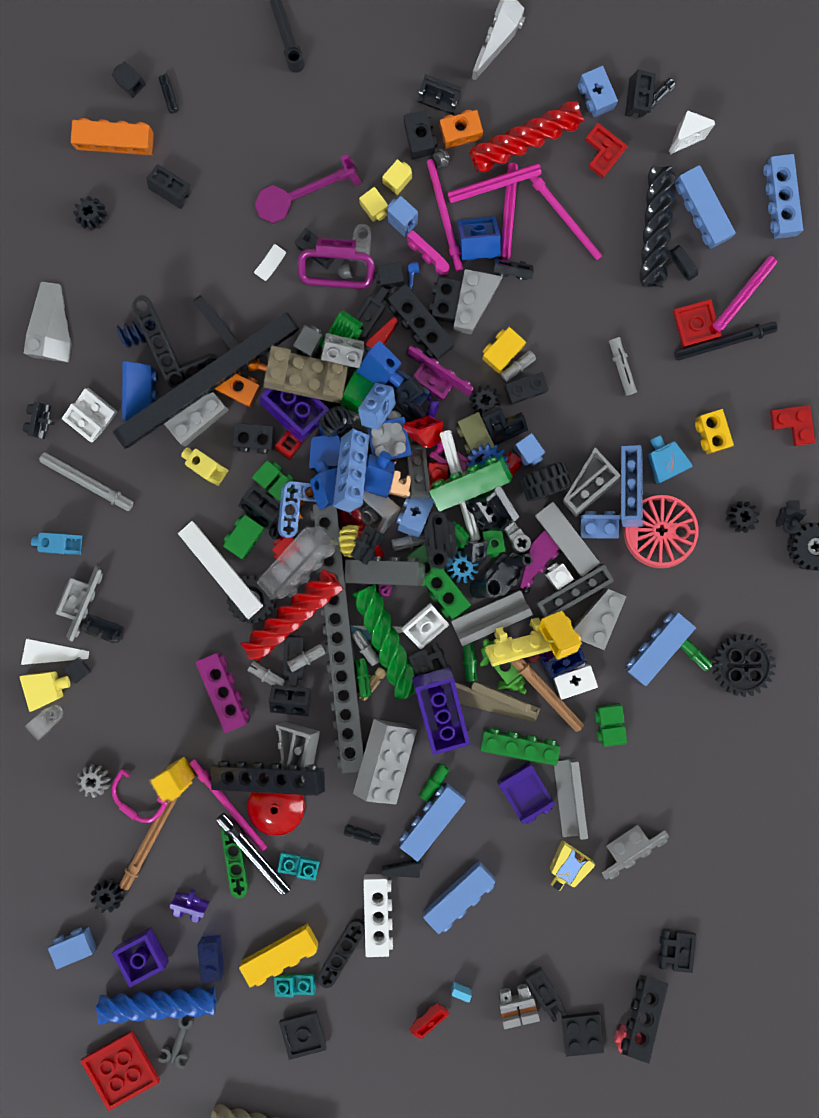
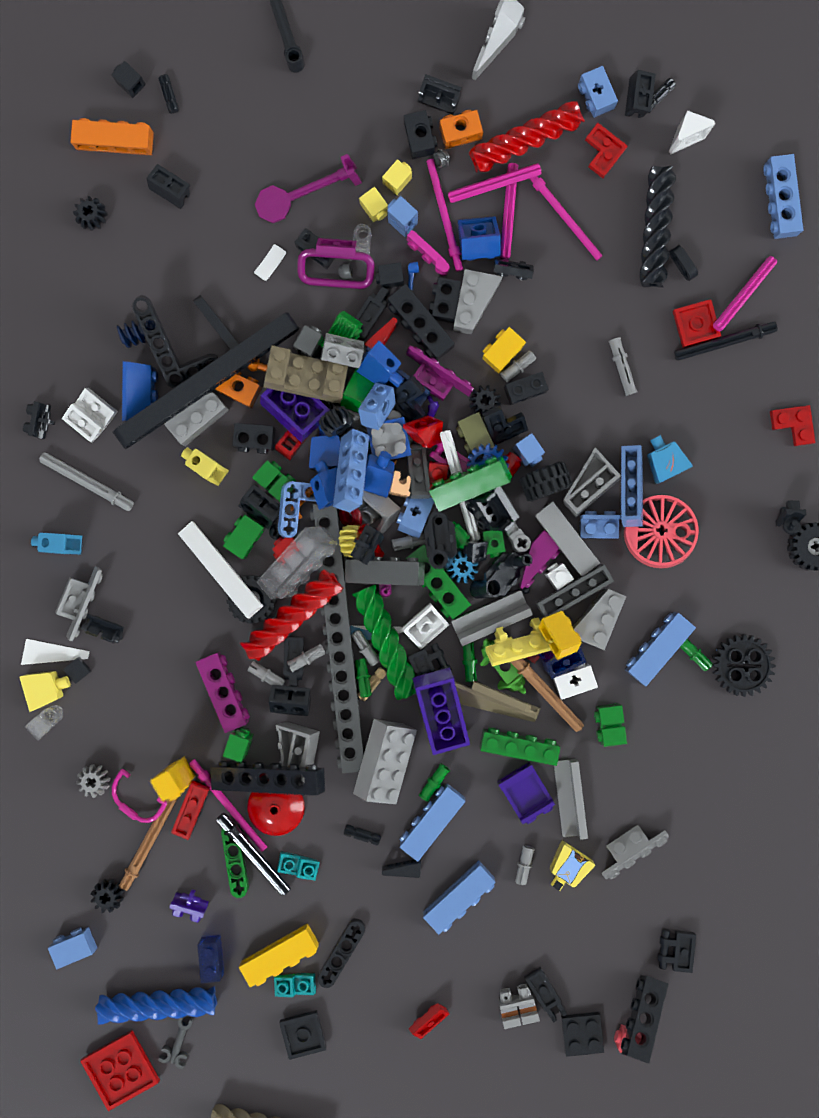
light grey wedge [24,282,72,363] -> none
dark purple brick [112,927,169,987] -> none
white brick [364,874,393,957] -> none
medium azure tile [451,981,472,1002] -> none
medium blue brick [675,165,736,249] -> none
yellow brick [695,409,734,454] -> none
black gear [726,501,760,533] -> none
none -> red tile [171,780,210,840]
none -> green piece [223,727,254,762]
none -> light grey axle [515,845,535,885]

